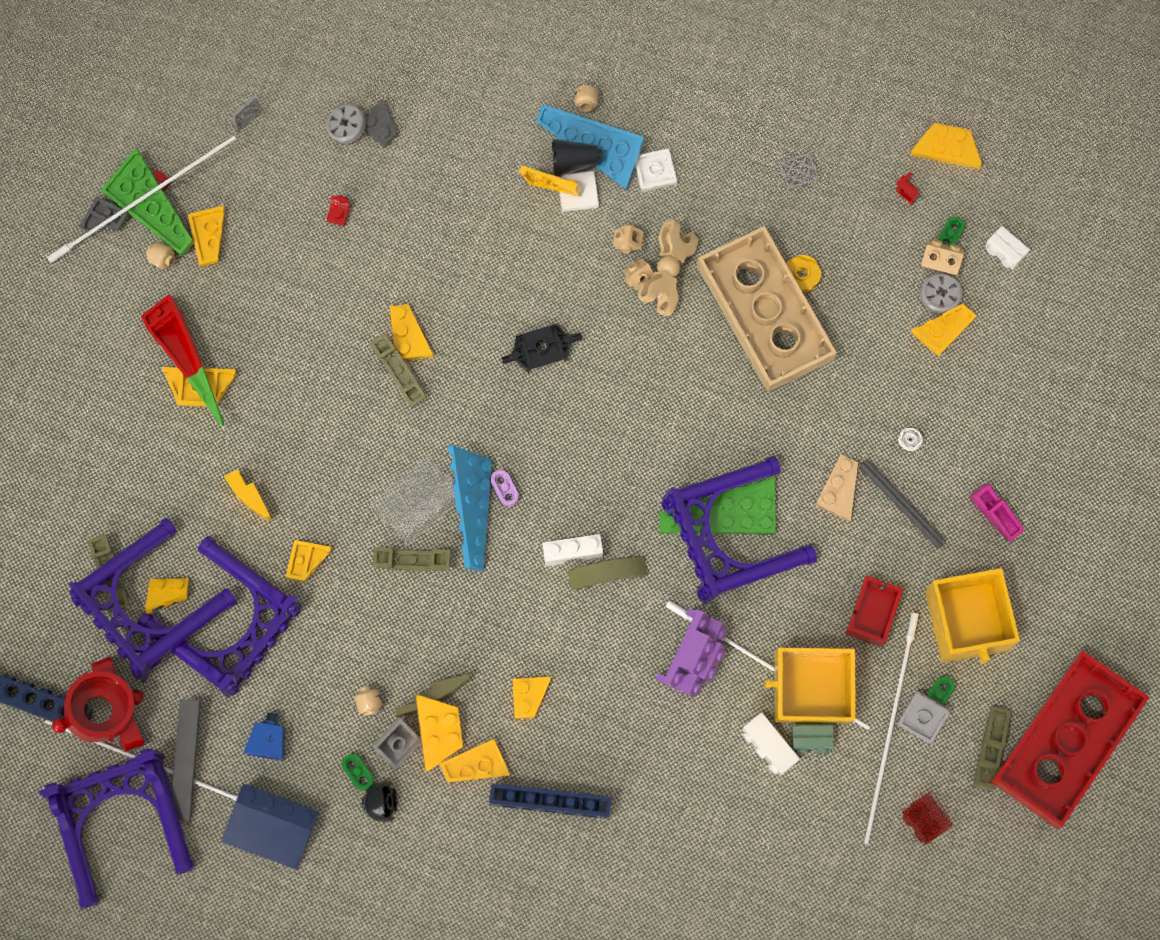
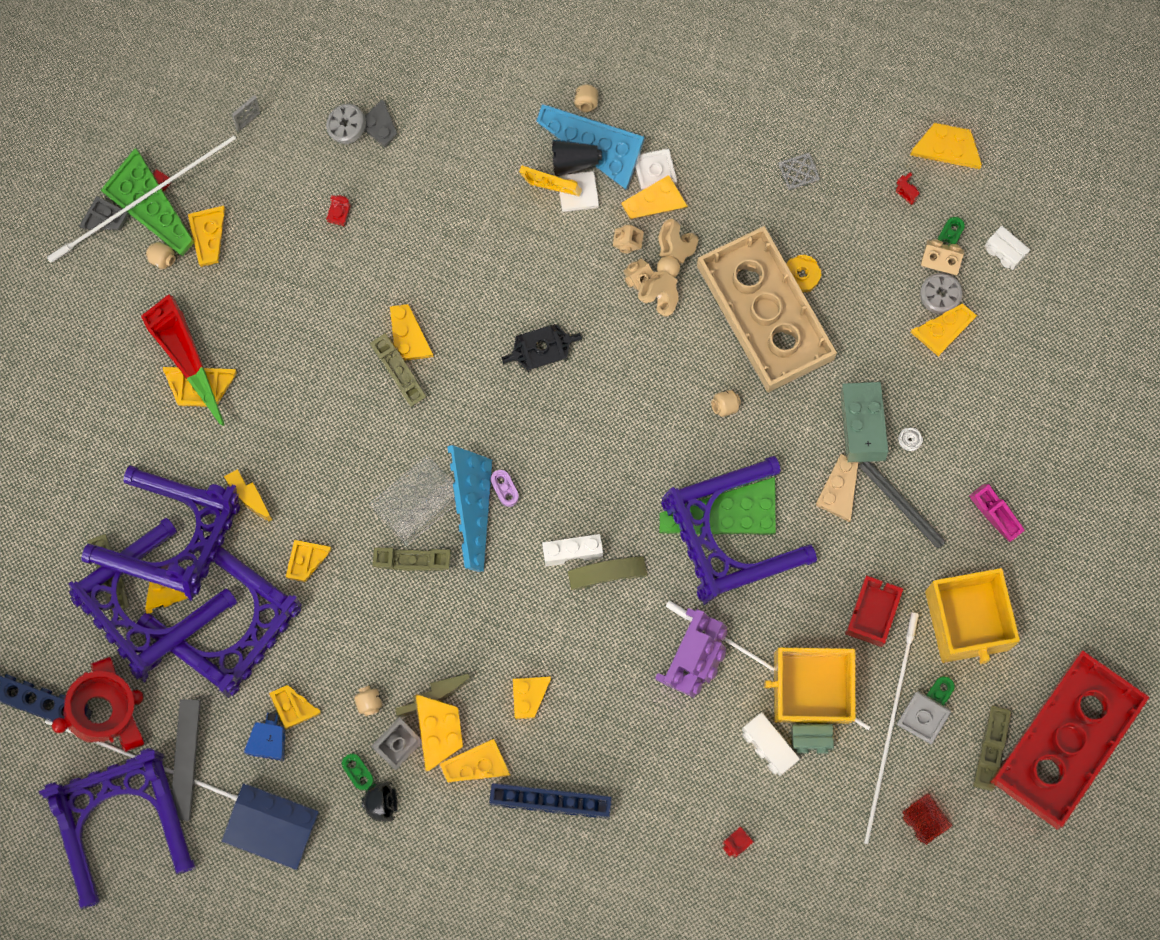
none -> dark purple arch [81,465,240,601]
none -> yellow wing [269,685,321,730]
none -> yellow wing [621,175,688,220]
none -> tan head [711,390,741,417]
none -> red bracket [722,827,753,858]
none -> sand green brick [840,382,888,463]

